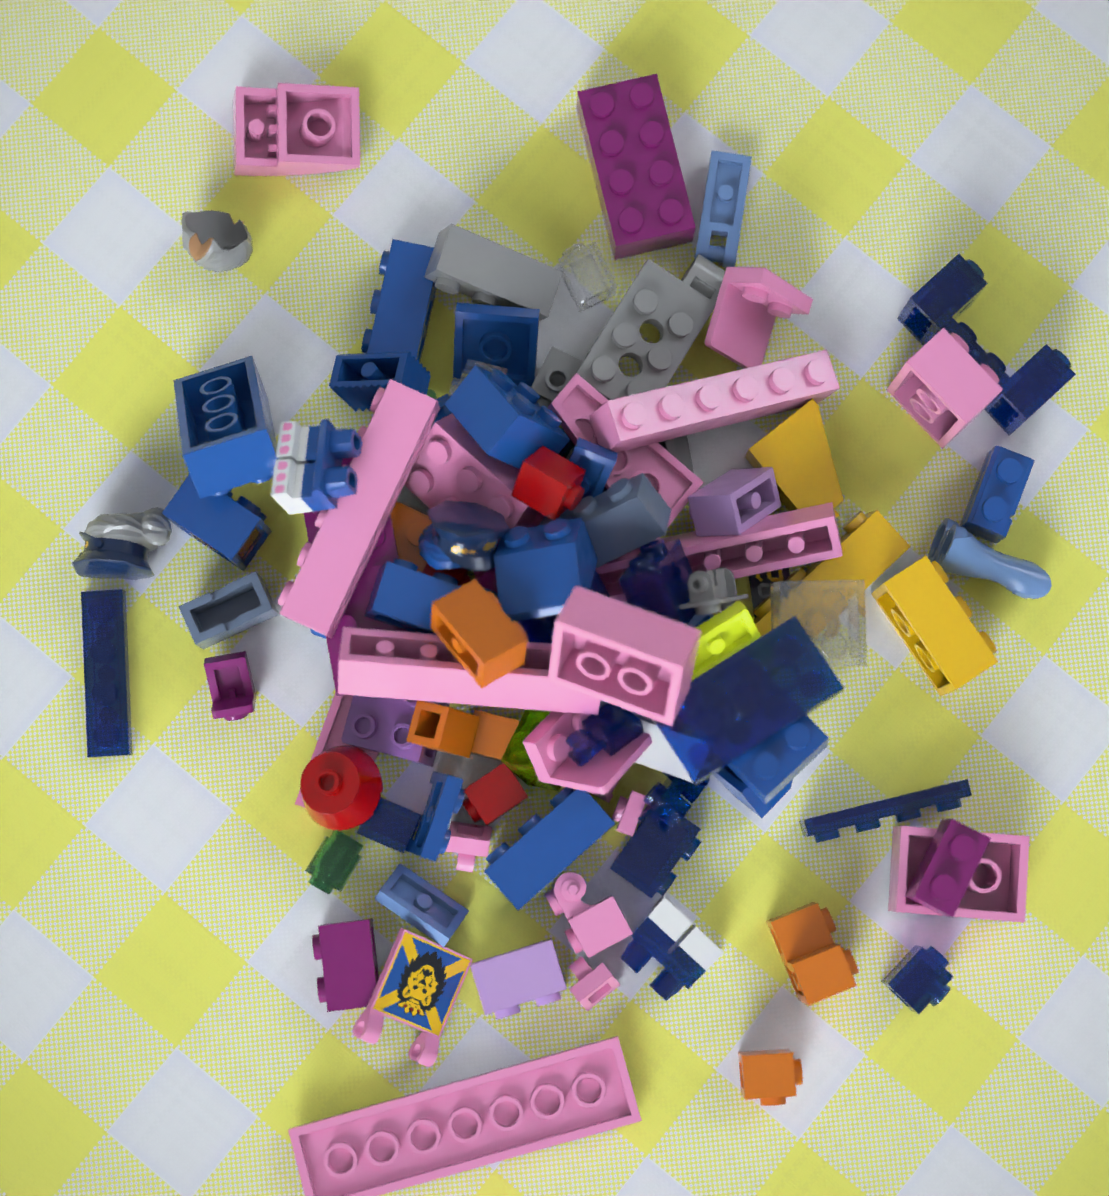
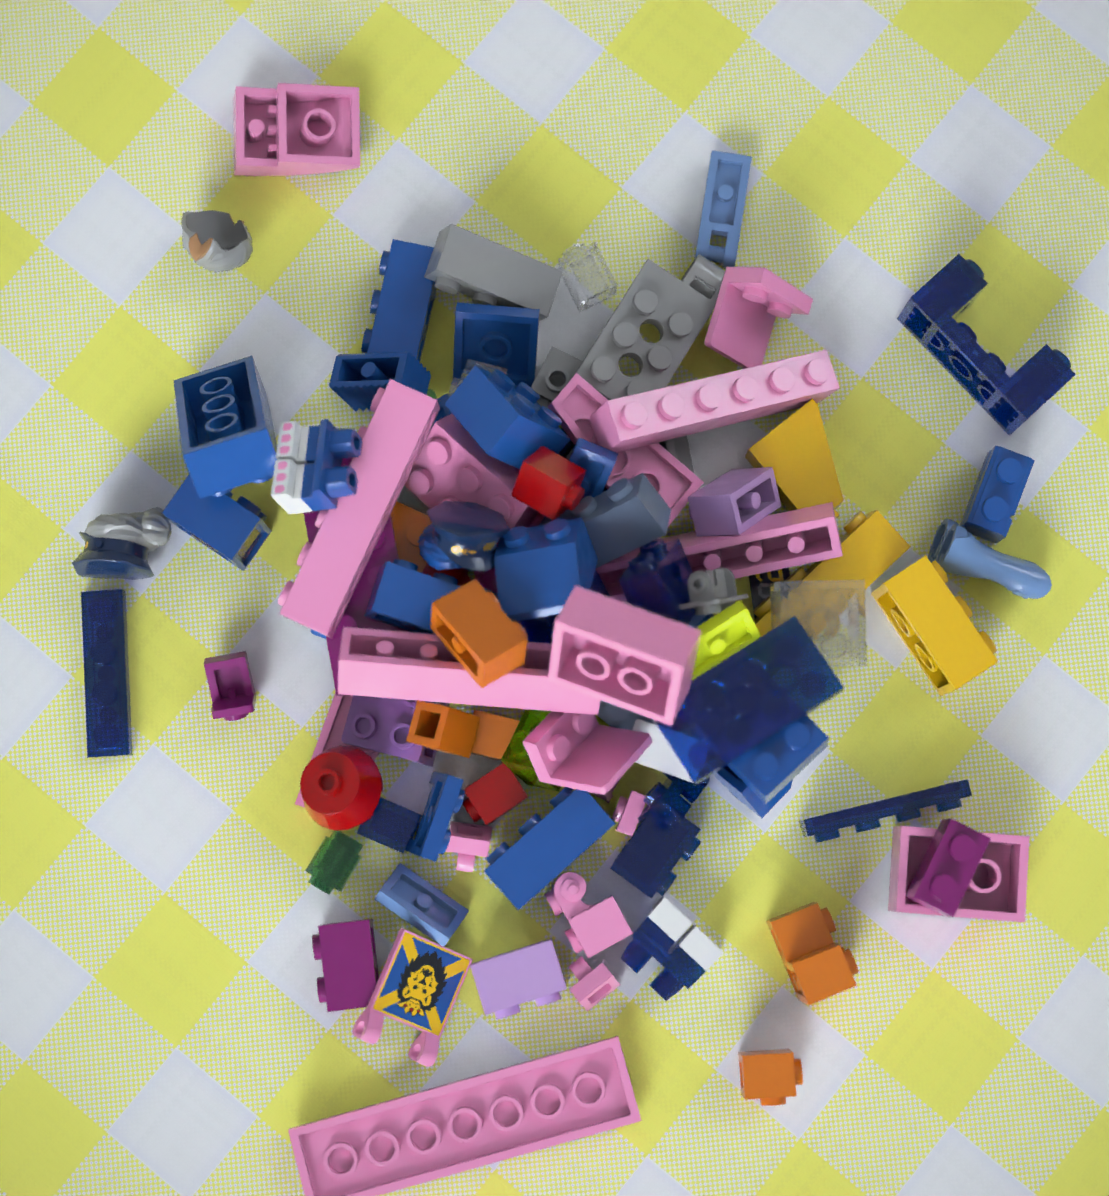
sand blue brick [178,571,279,650] -> none
clear blue plate [566,703,644,766] -> none
magenta brick [577,74,696,260] -> none
clear blue brick [881,945,954,1014] -> none
bright pink brick [886,328,1003,449] -> none

